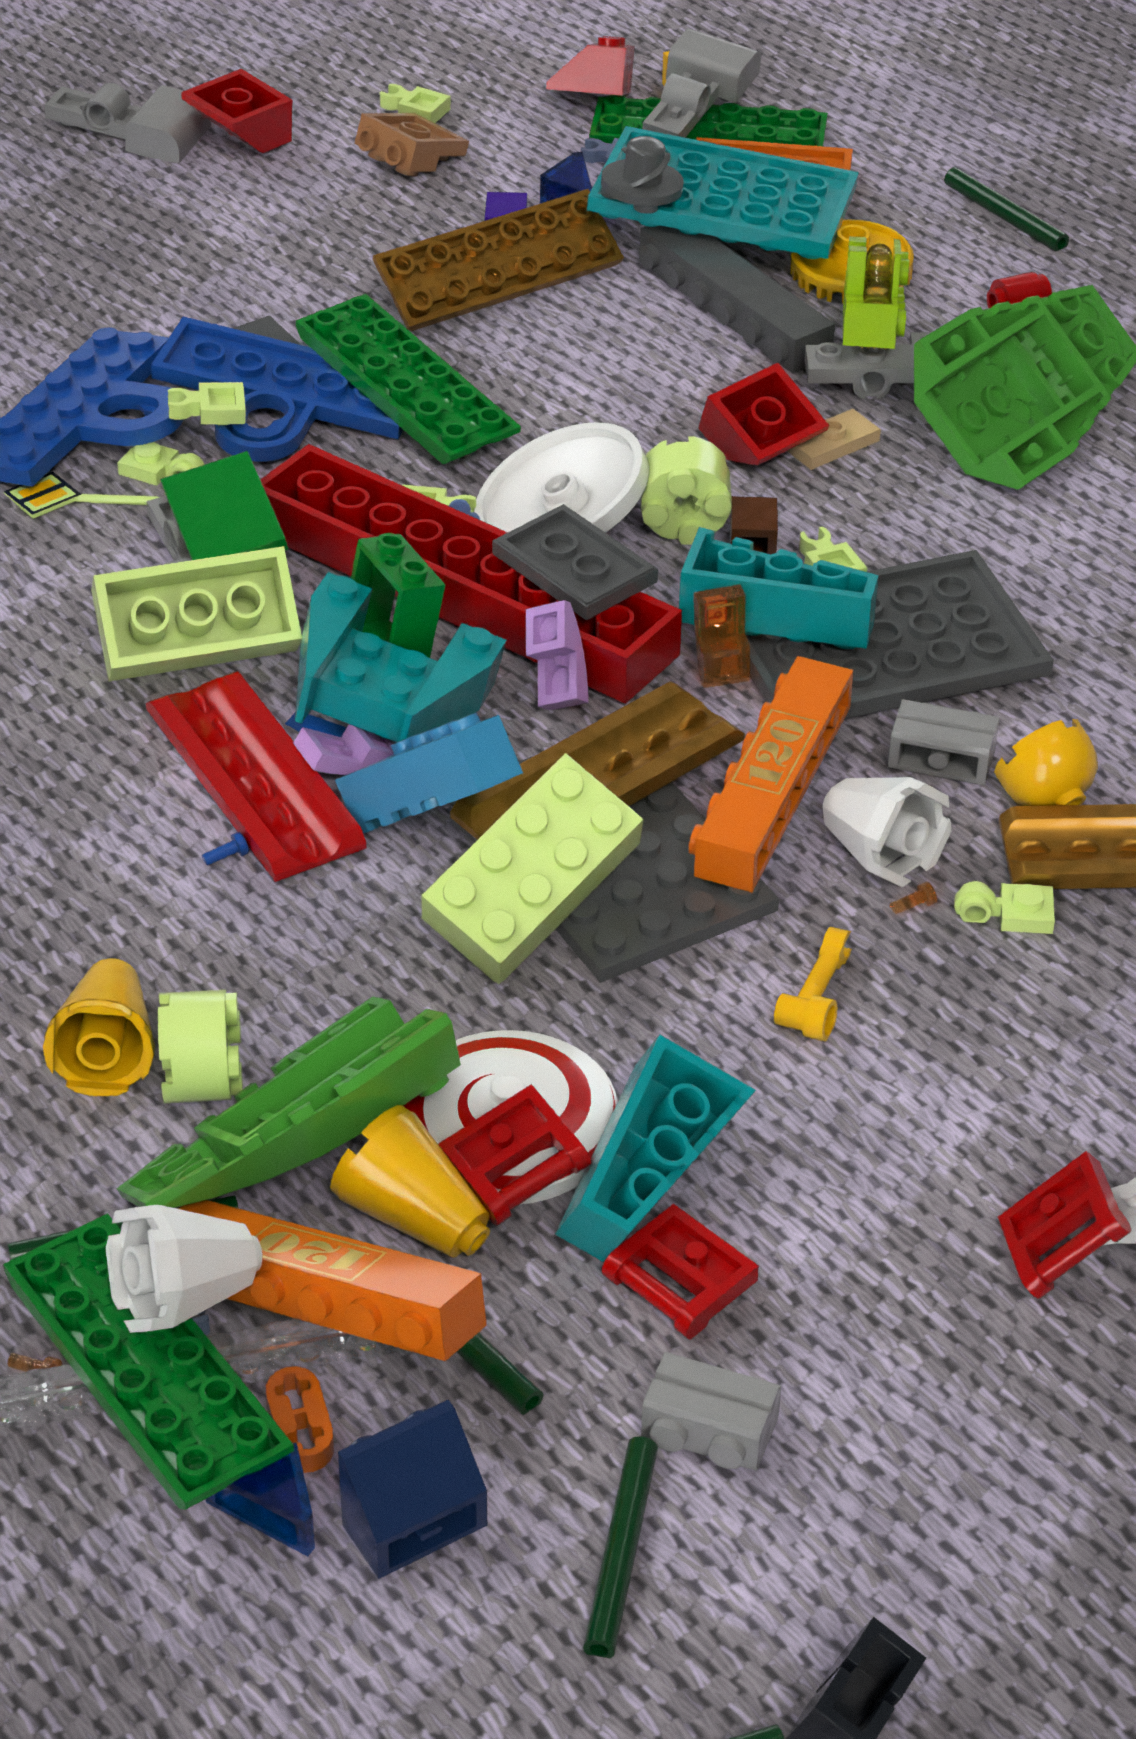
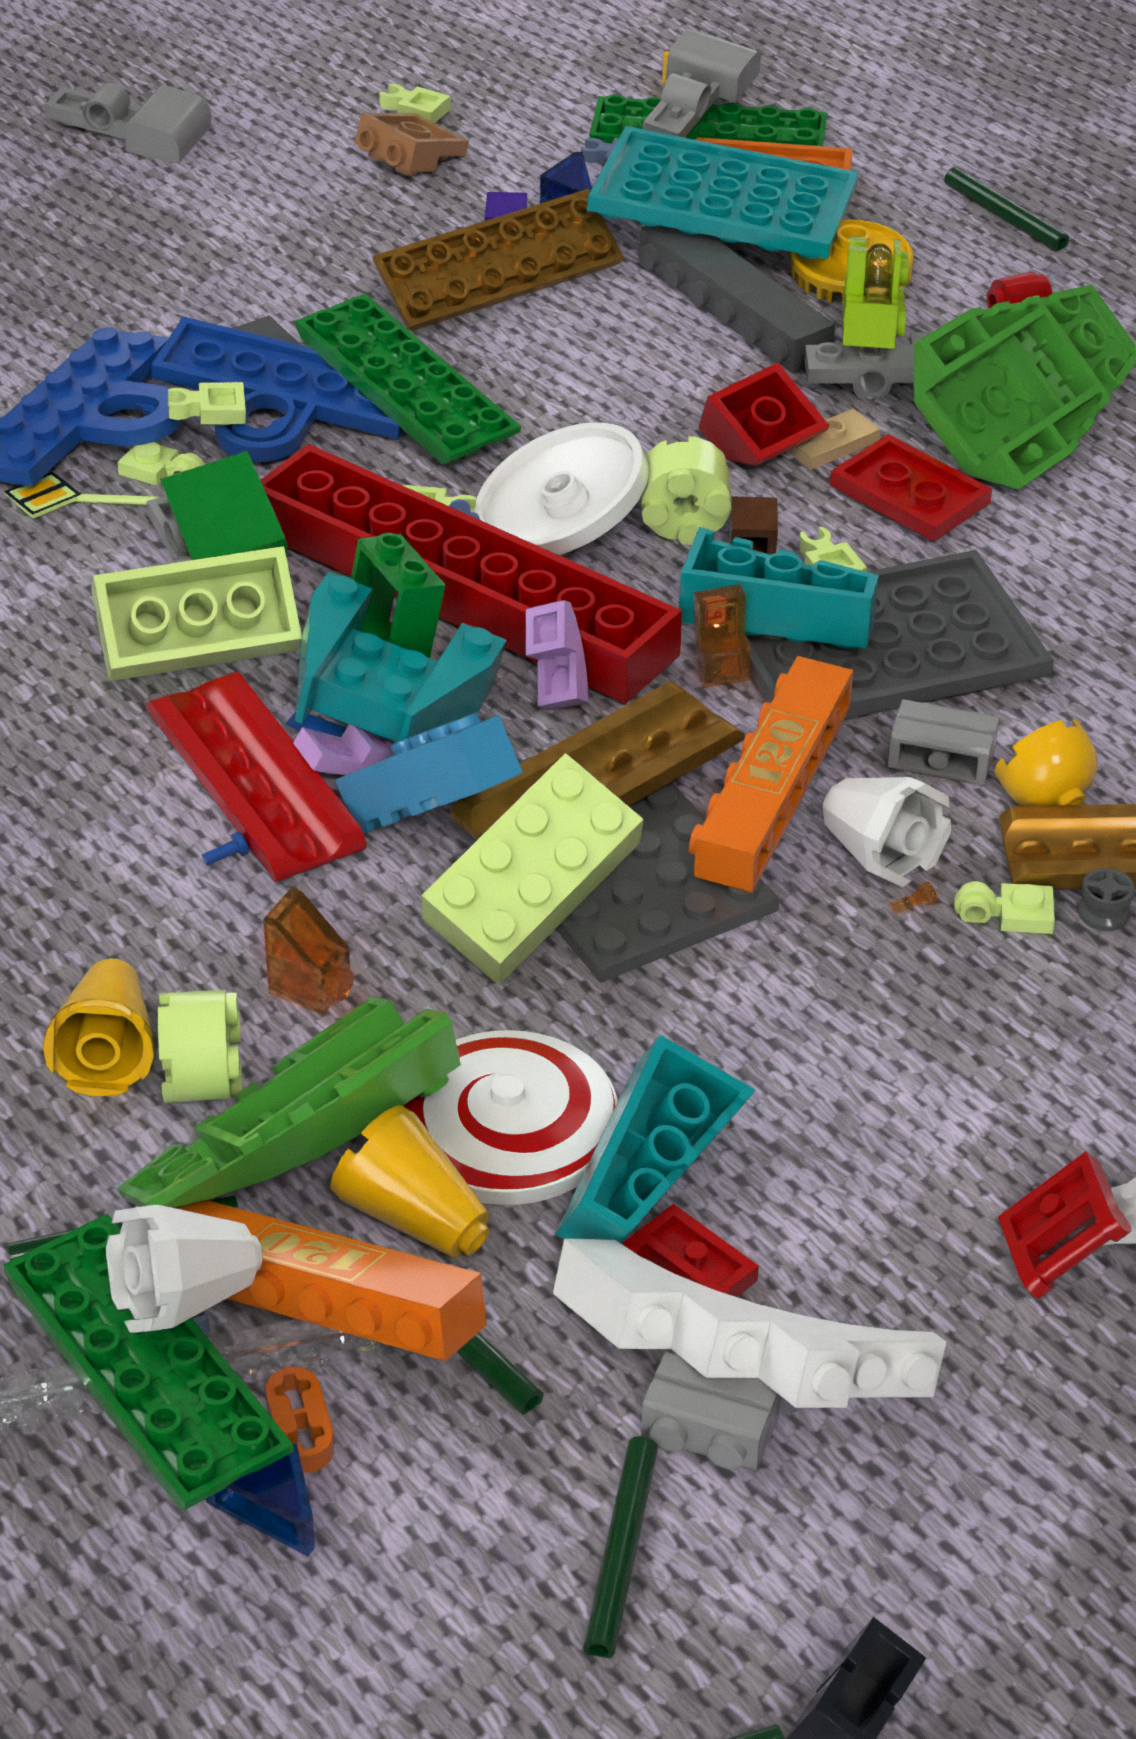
clear orange piece [7,1353,63,1386] -> none
red slope [181,69,293,154] -> none
dark blue slope [338,1399,488,1579] -> none
red plate [438,1084,591,1226] -> none
dark grey tile [492,504,658,620] -> none
slope [546,36,635,96] -> none
dark grey plate [601,136,684,214] -> none
yellow brick [774,927,852,1042] -> none
none -> clear orange slope [263,887,354,1015]
none -> white arch [553,1239,947,1408]
none -> red plate [830,434,992,542]
none -> dark grey wheel [1078,868,1135,931]

